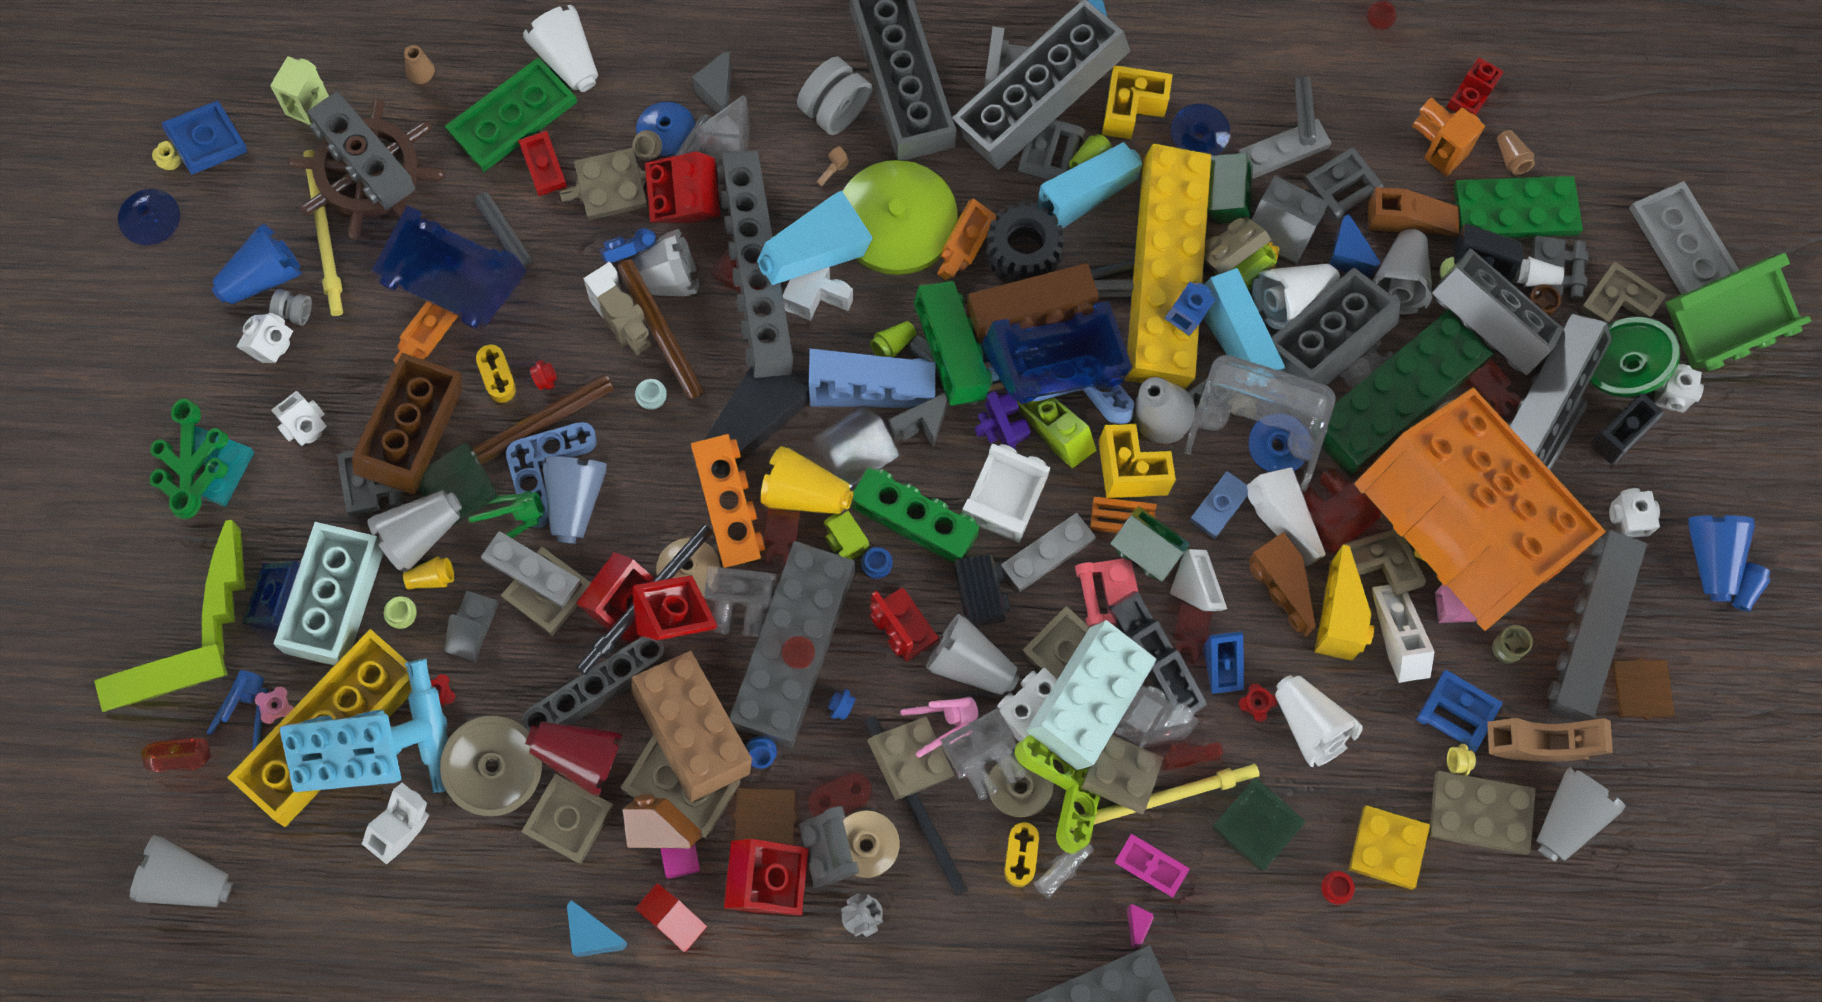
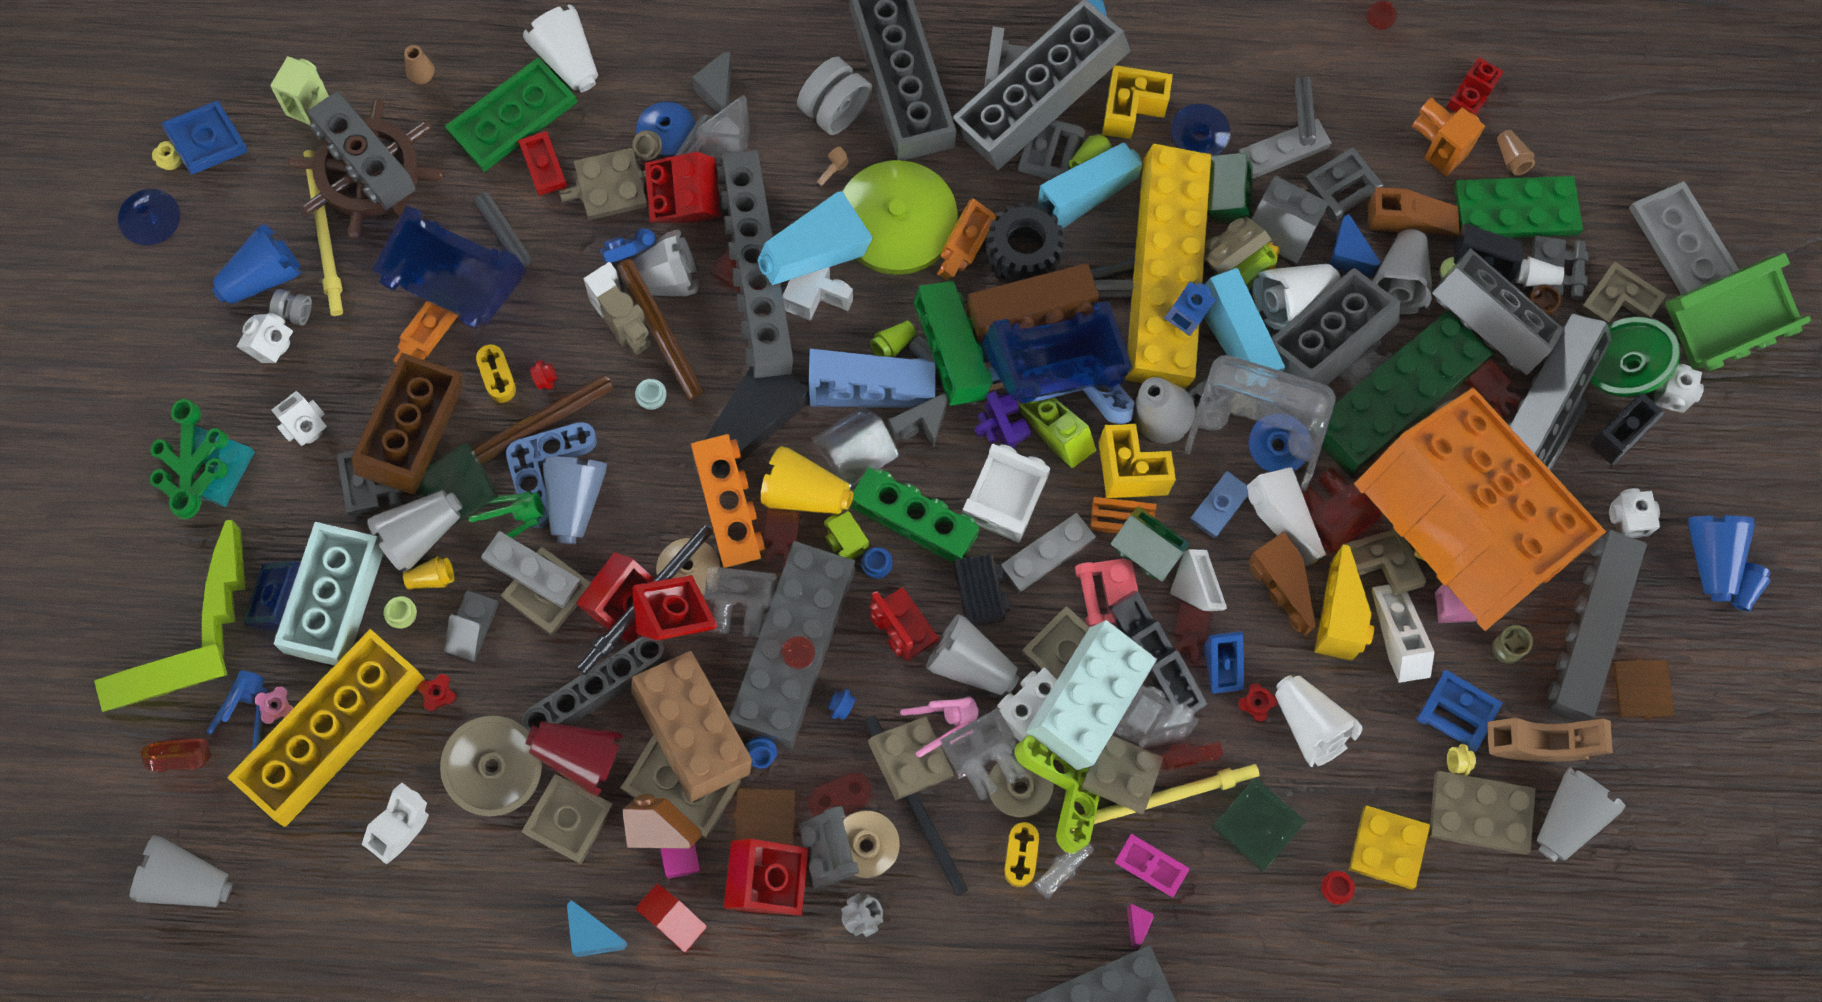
medium azure plate [280,659,448,793] -> none

